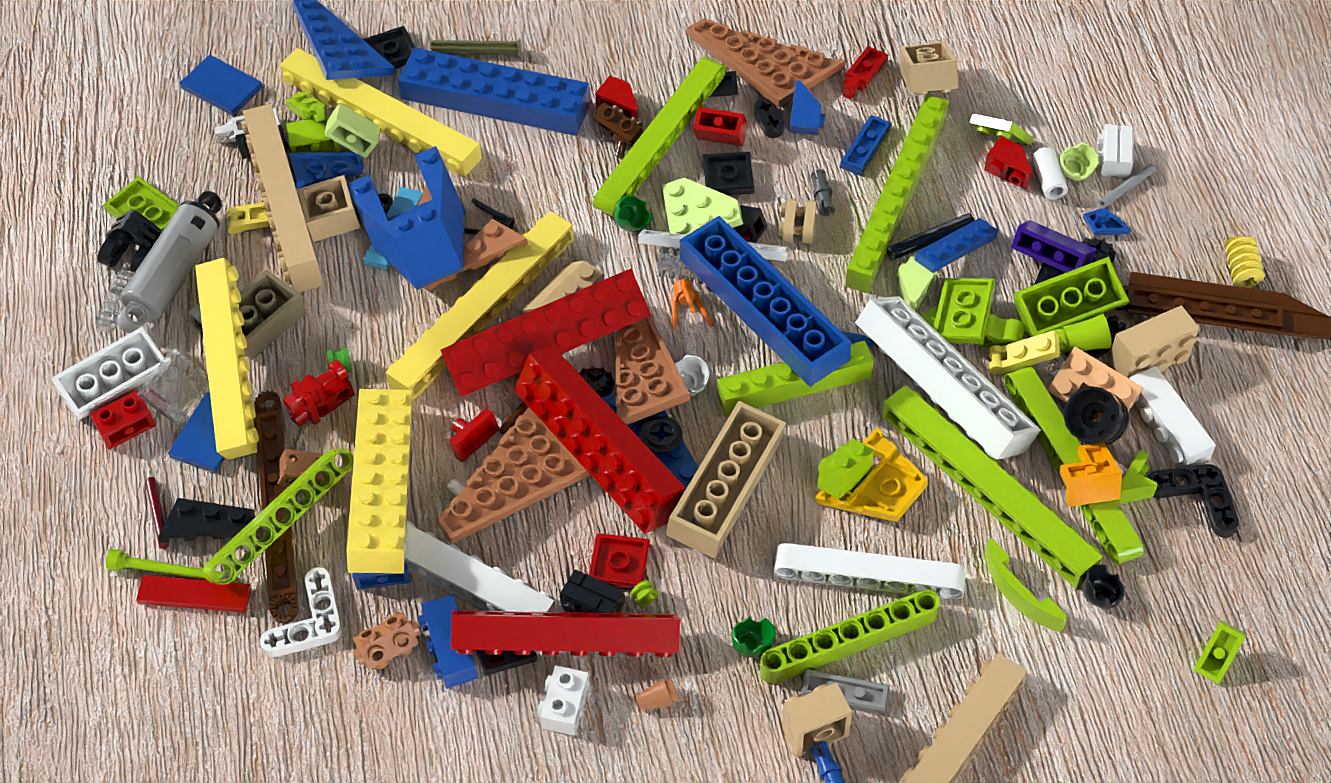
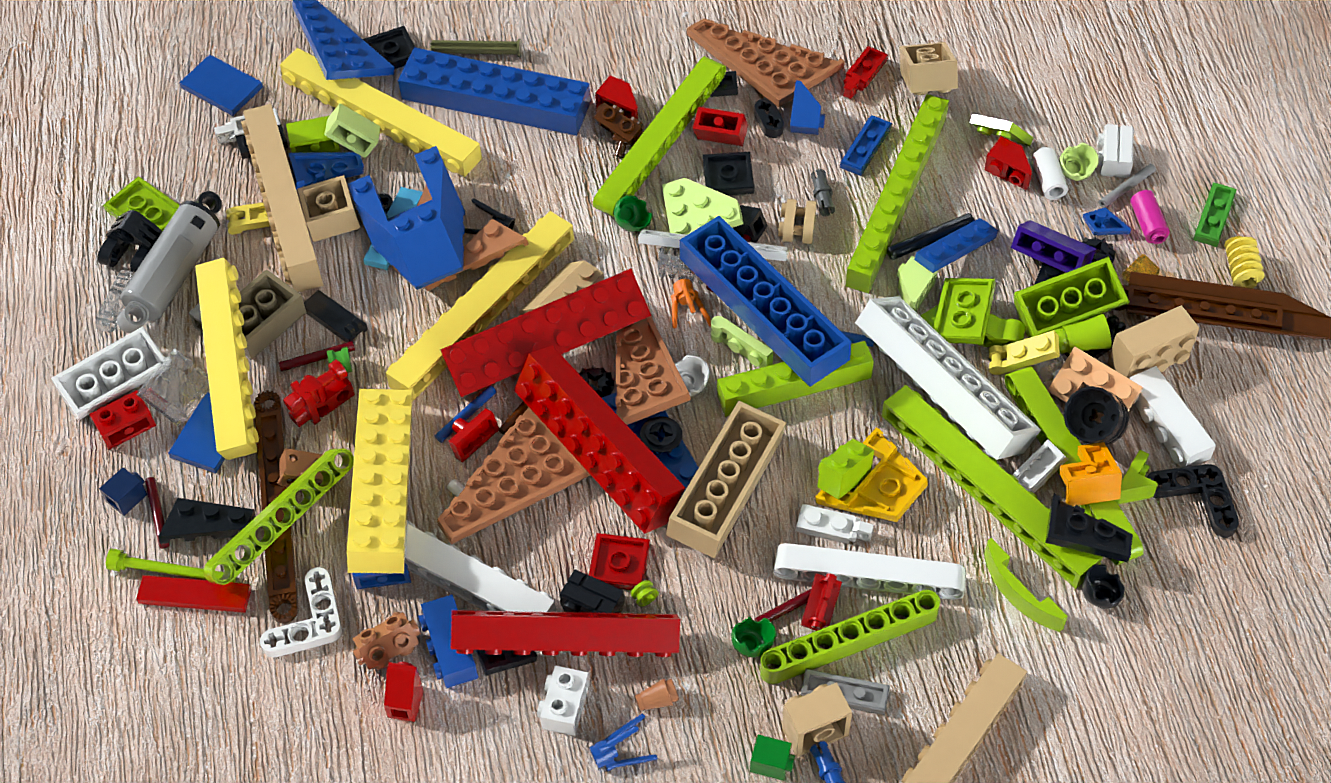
lime hinge [286,92,327,122] -> none
lime slope [1193,620,1247,684] -> none
none -> dark blue brick [99,467,148,516]
none -> dark red bar [278,341,355,372]
none -> black hinge [304,290,368,343]
none -> red slope [384,661,424,722]
none -> blue bar [435,385,496,443]
none -> blue plant [589,714,657,771]
none -> yellowish green plate [711,316,773,368]
none -> green brick [750,734,796,781]
none -> dark red piece [754,589,811,622]
none -> white hinge [796,504,874,544]
none -> red hinge [800,573,842,631]
none -> white plate [1012,440,1068,493]
none -> black wing [1045,493,1133,563]
none -> clear yellow slope [1121,254,1160,282]
none -> dark pink brick [1130,190,1170,244]
none -> bright green tile [1193,182,1237,247]

